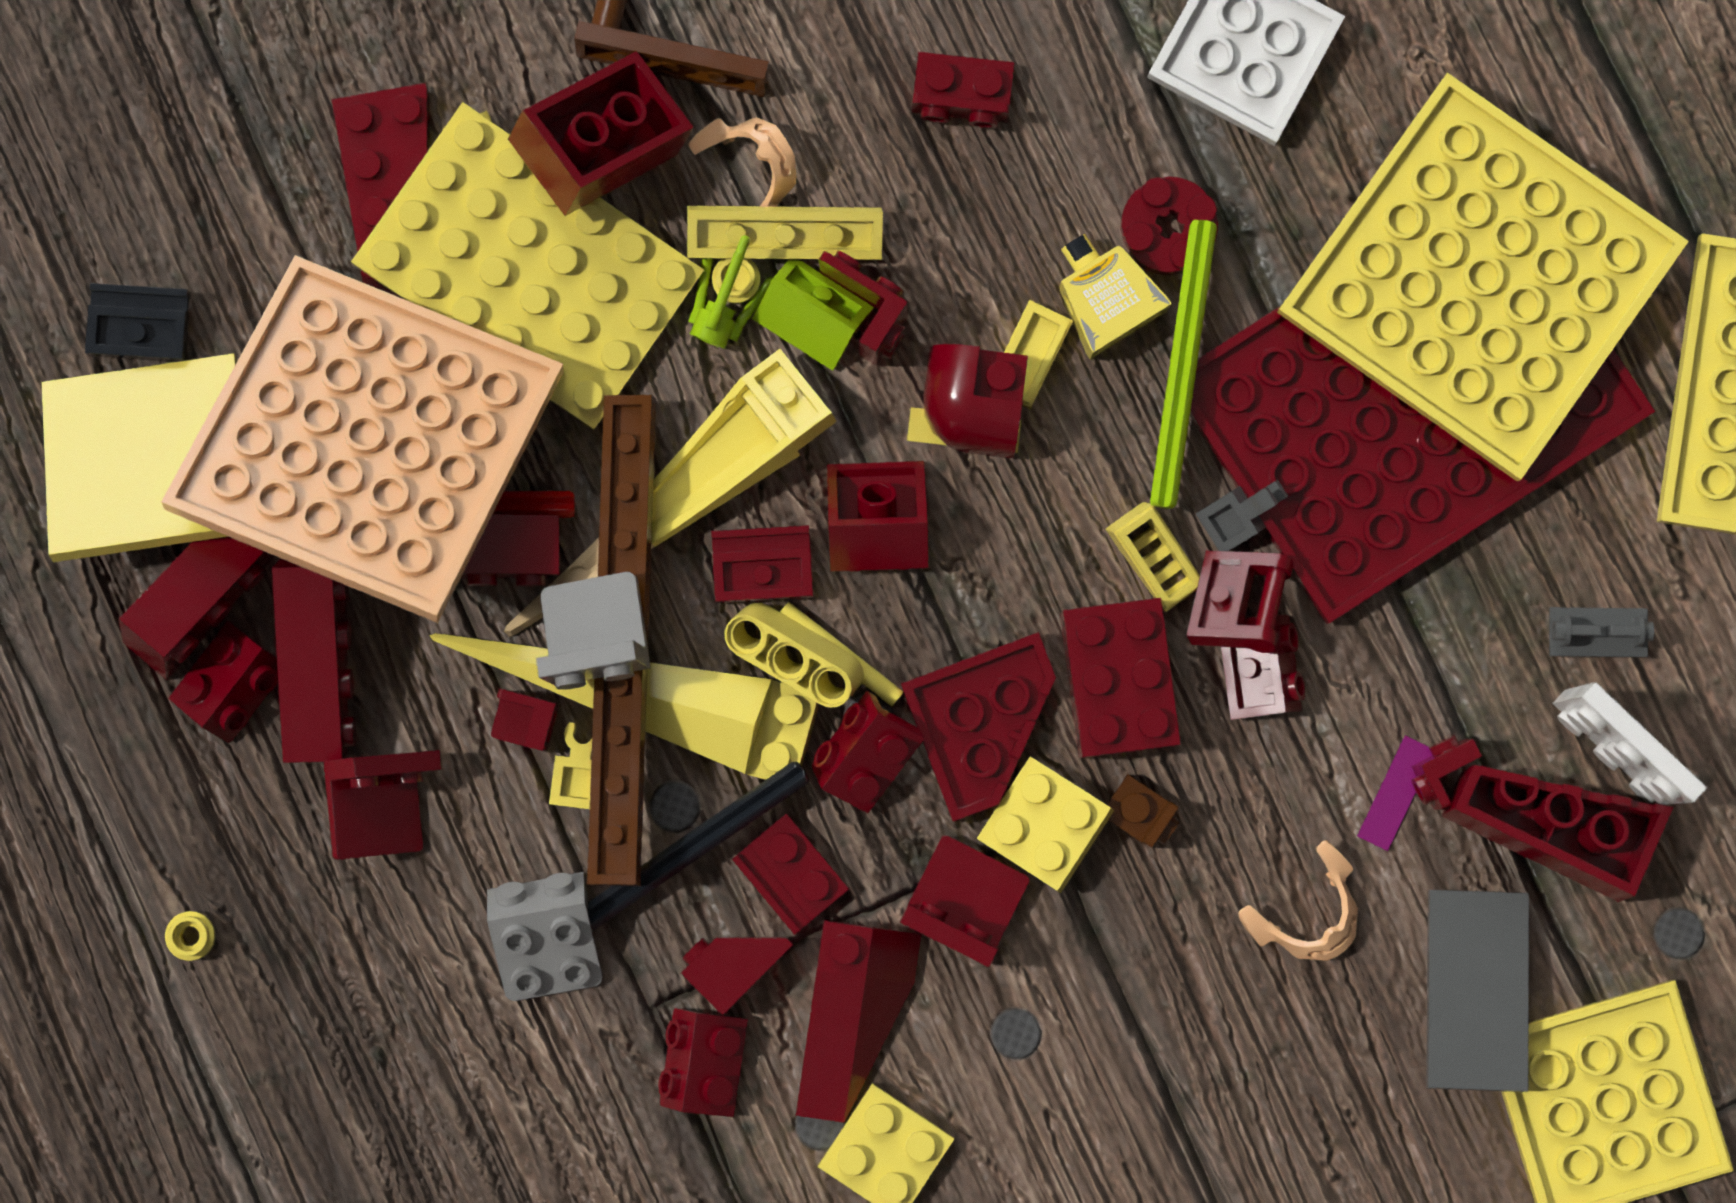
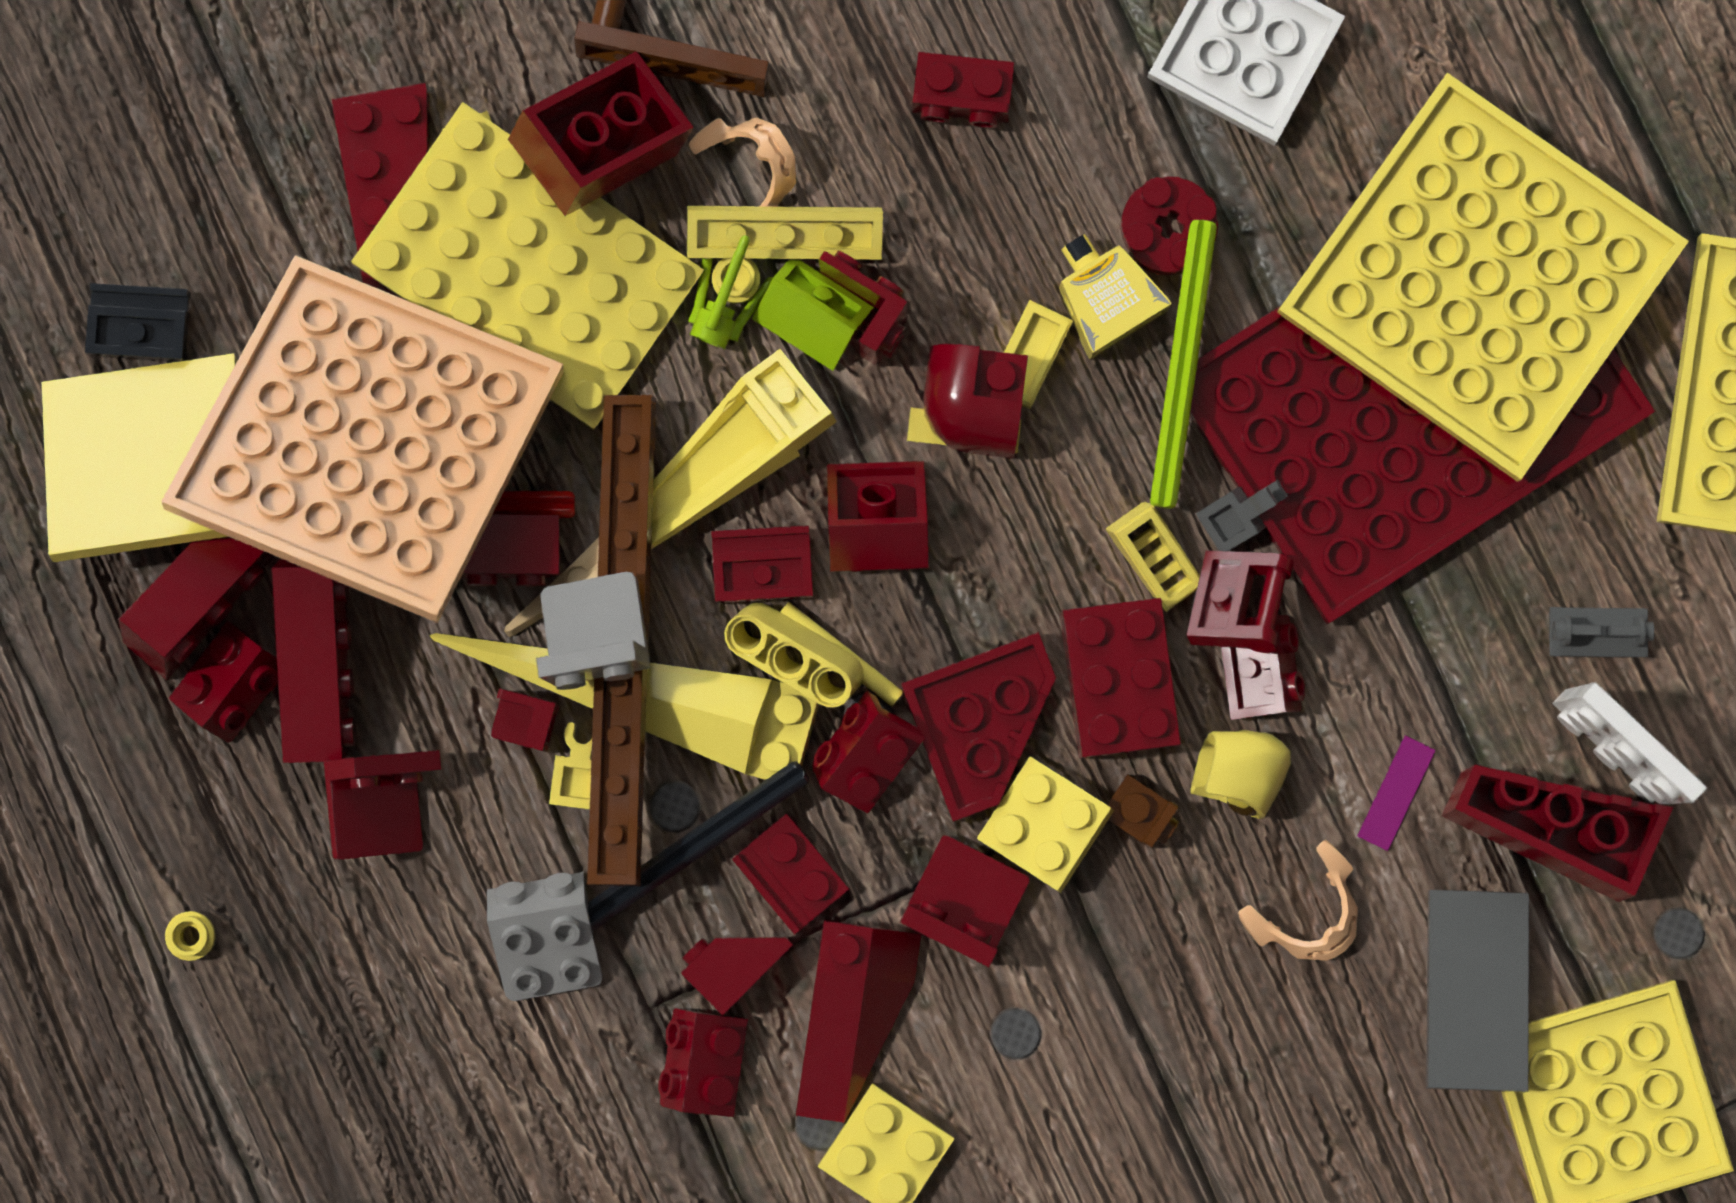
dark red bracket [1411,735,1482,810] -> none
none -> light yellow piece [1191,730,1291,819]

